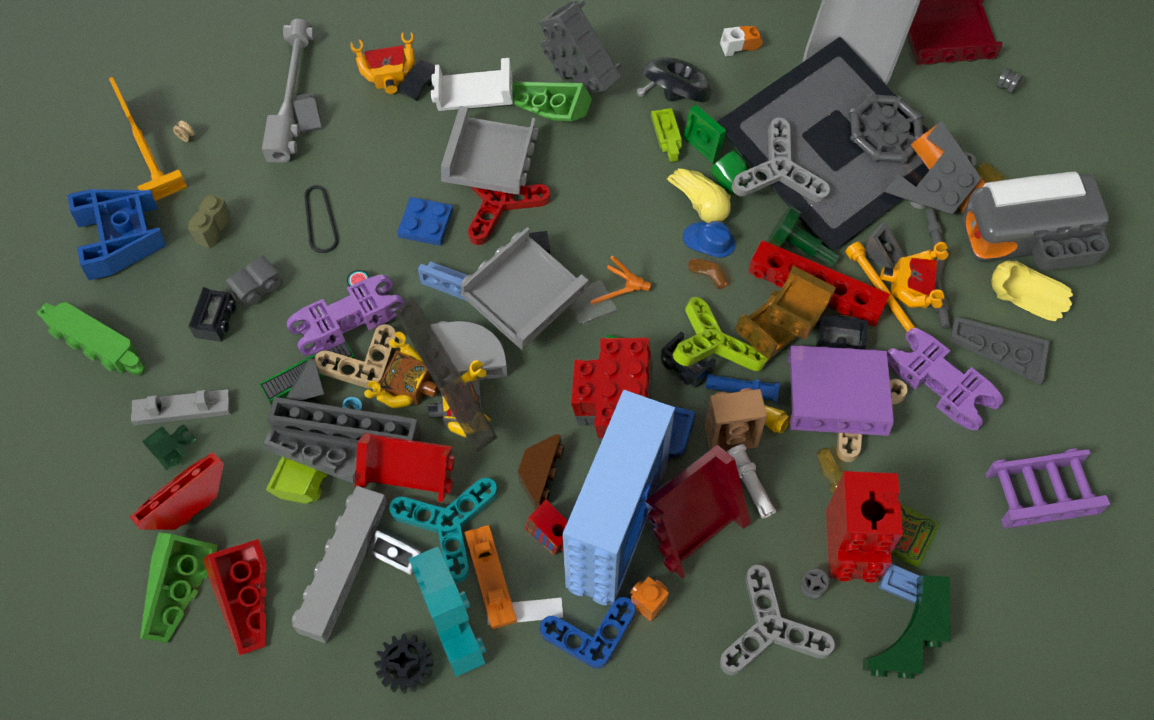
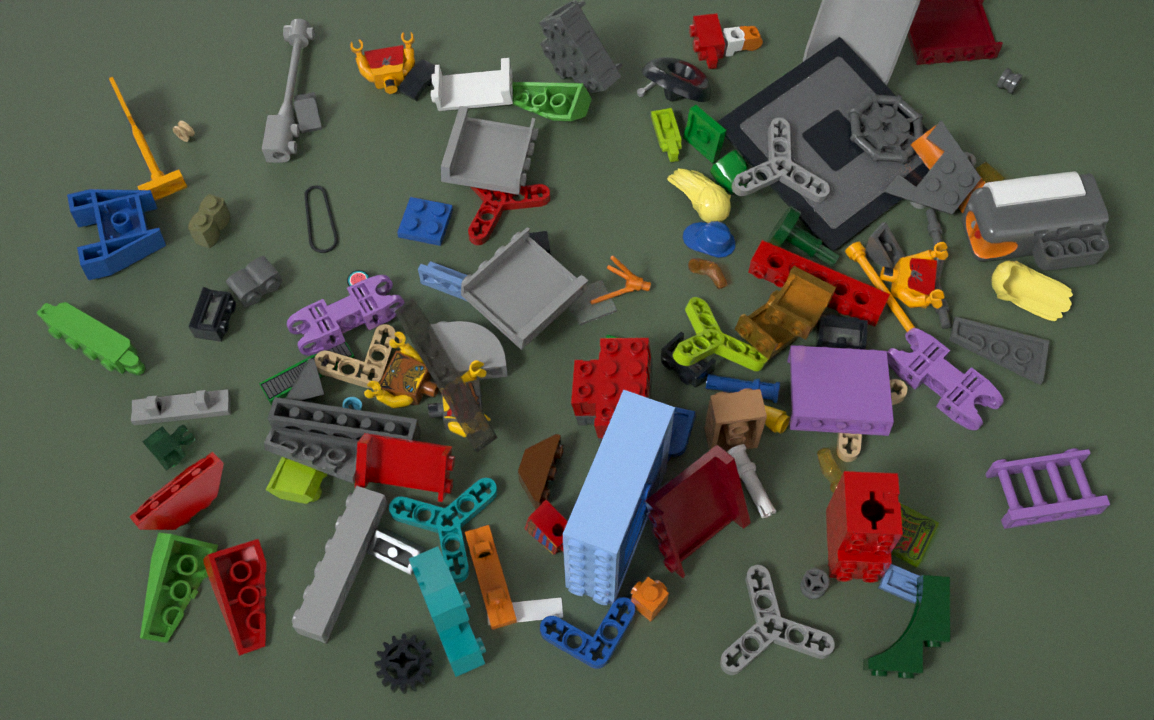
none -> red hinge [689,13,725,69]

